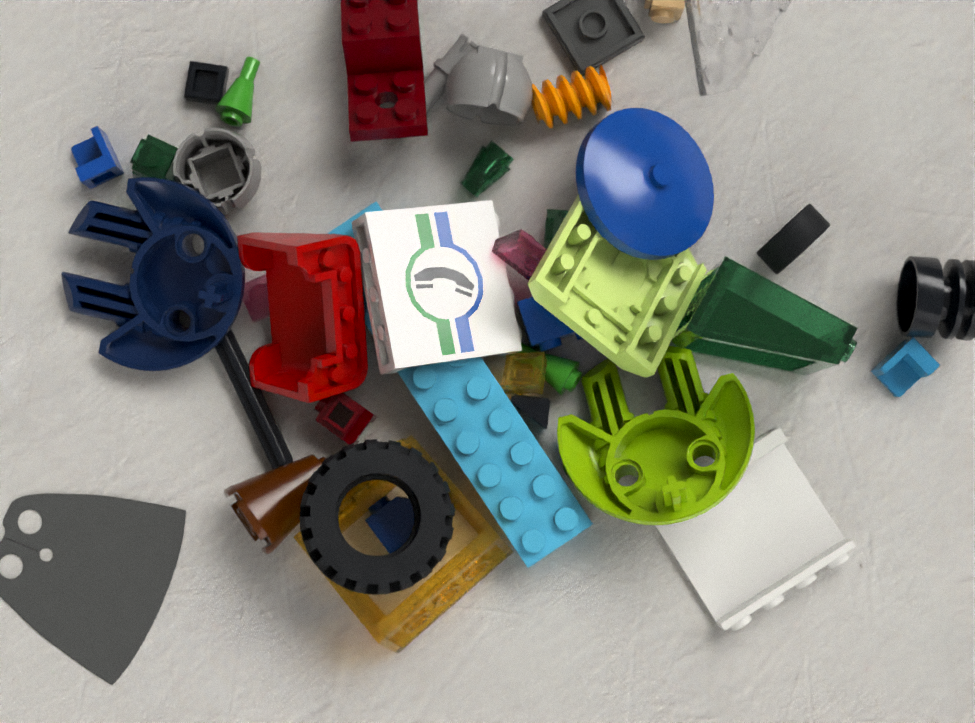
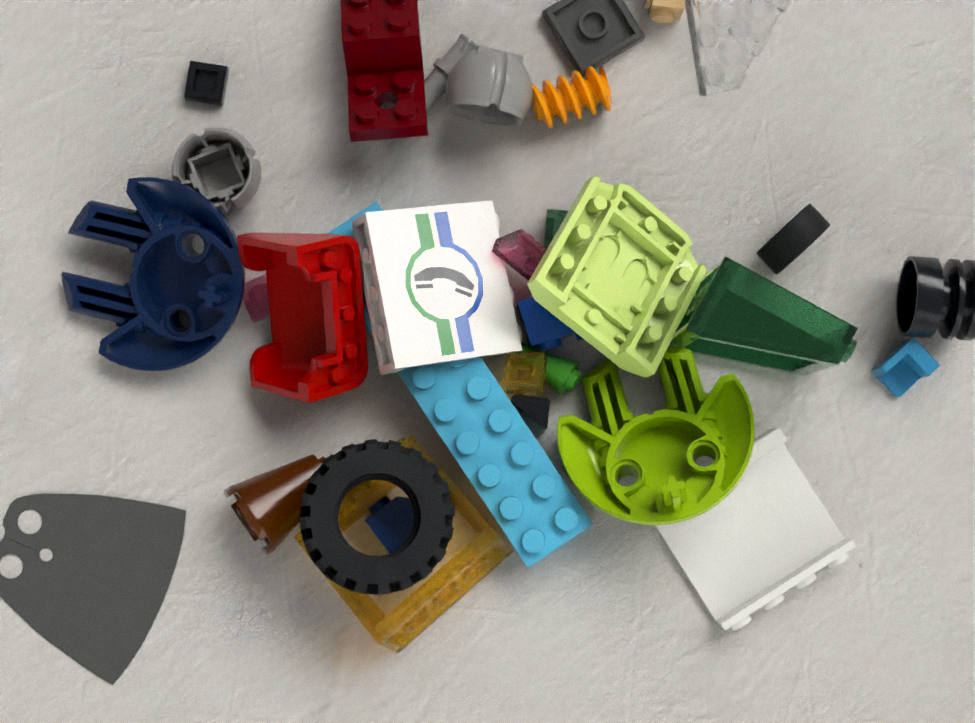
blue panel [71,126,124,189] -> none
clear green window [130,134,178,179] -> none
bright green cone [215,57,260,127] -> none
black axle [215,329,293,469] -> none
dark red window [314,393,377,445] -> none
clear green cone [460,140,515,198] -> none
blue dish [575,108,714,260] -> none

